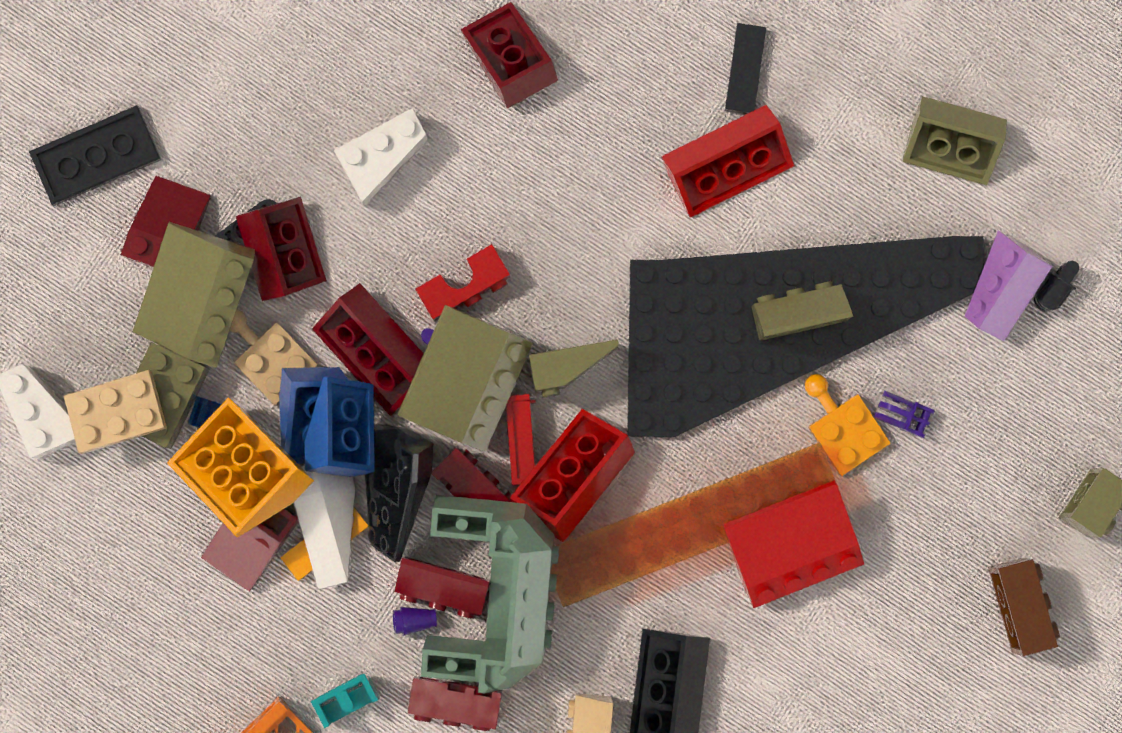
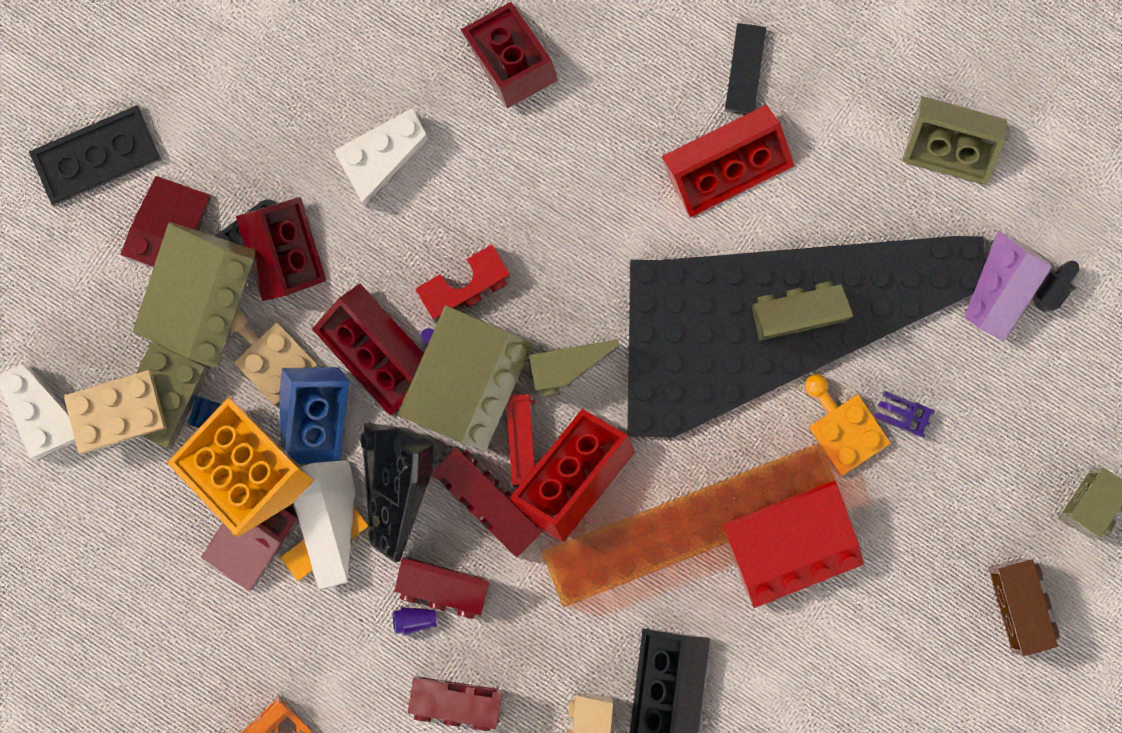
blue slope [305,376,375,477] -> none
teal window [311,673,380,728] -> none
sand green wedge [421,495,559,693] -> none

